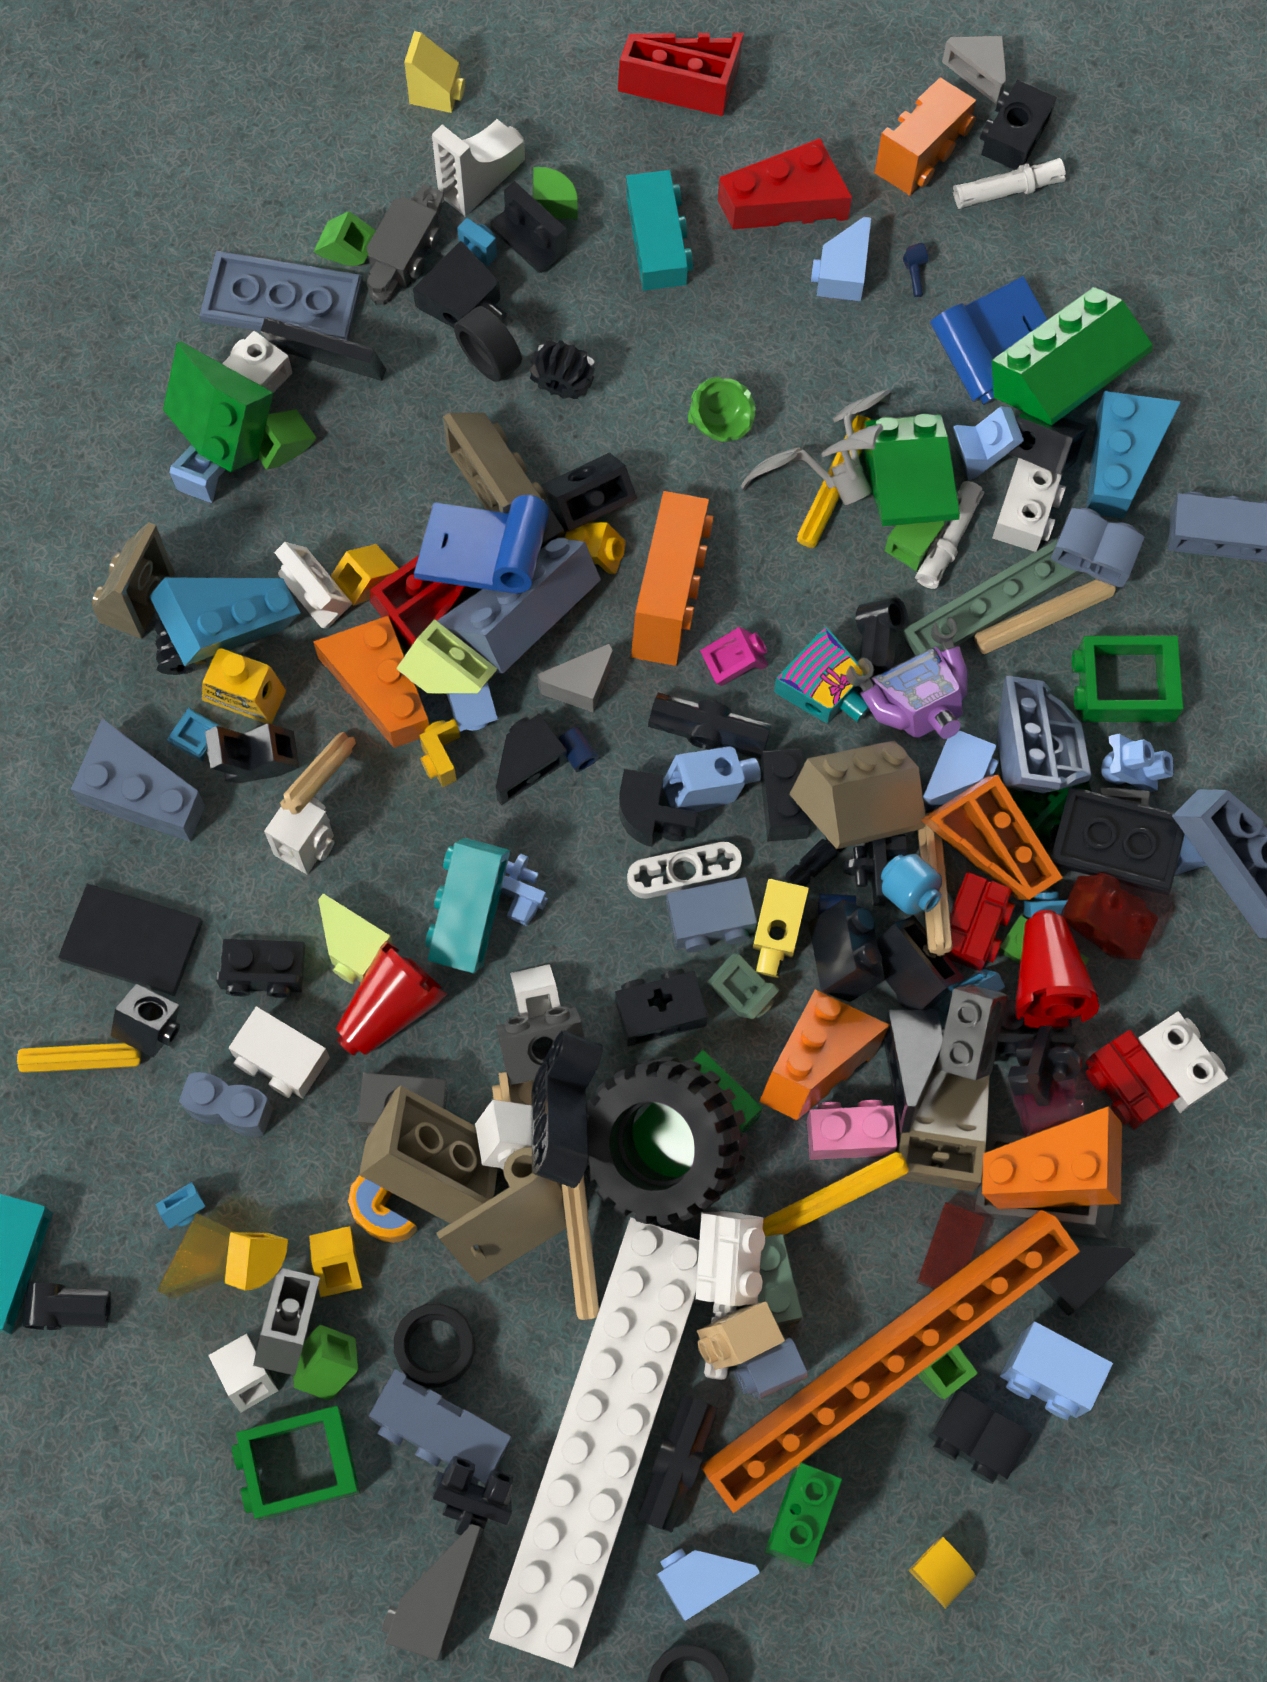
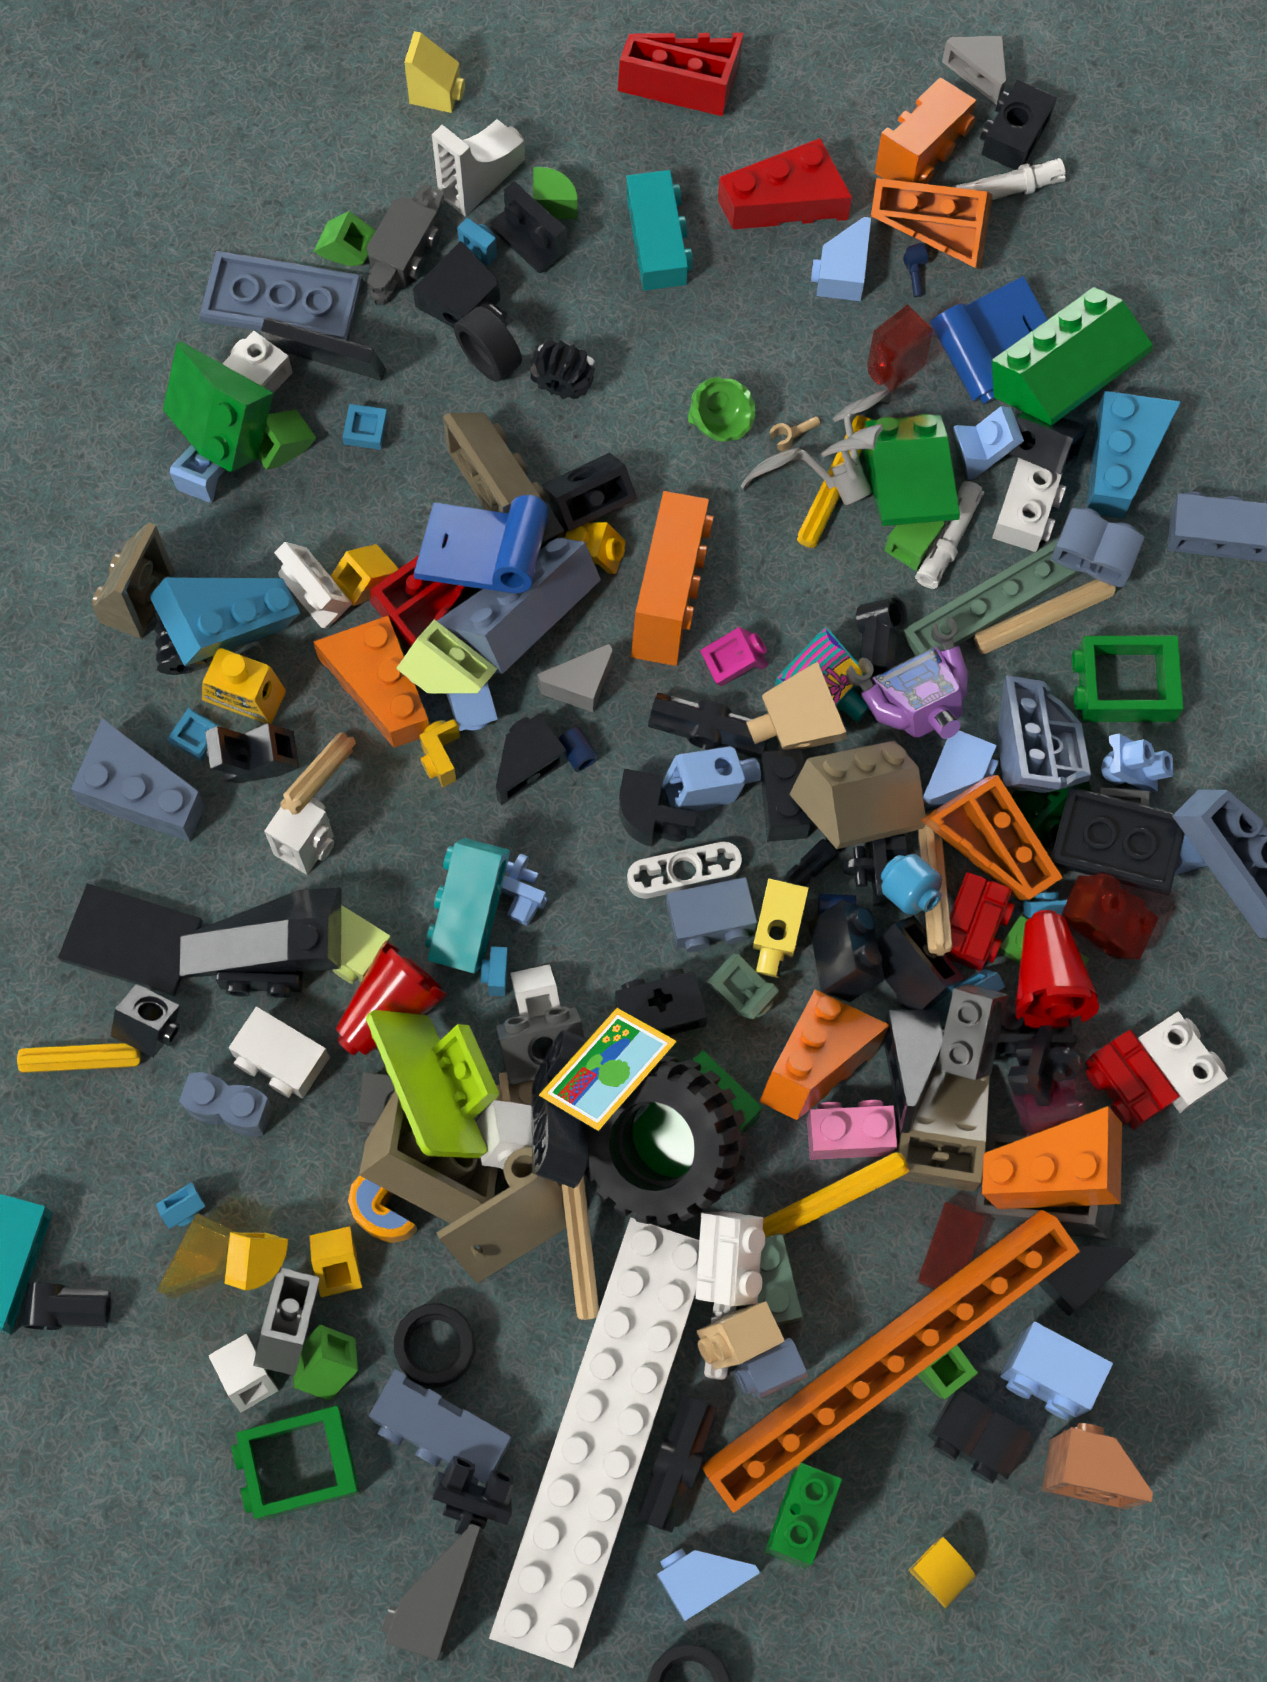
none -> black wedge [180,887,342,978]
none -> dark azure plate [342,404,388,450]
none -> lime bracket [366,1010,500,1158]
none -> dark azure plate [481,946,508,997]
none -> sticker [539,1008,677,1131]
none -> tan torso [746,662,847,750]
none -> tan hand [770,416,820,451]
none -> clear red brick [867,304,934,392]
none -> orange wedge [871,178,993,270]
none -> nougat slope [1041,1423,1153,1510]

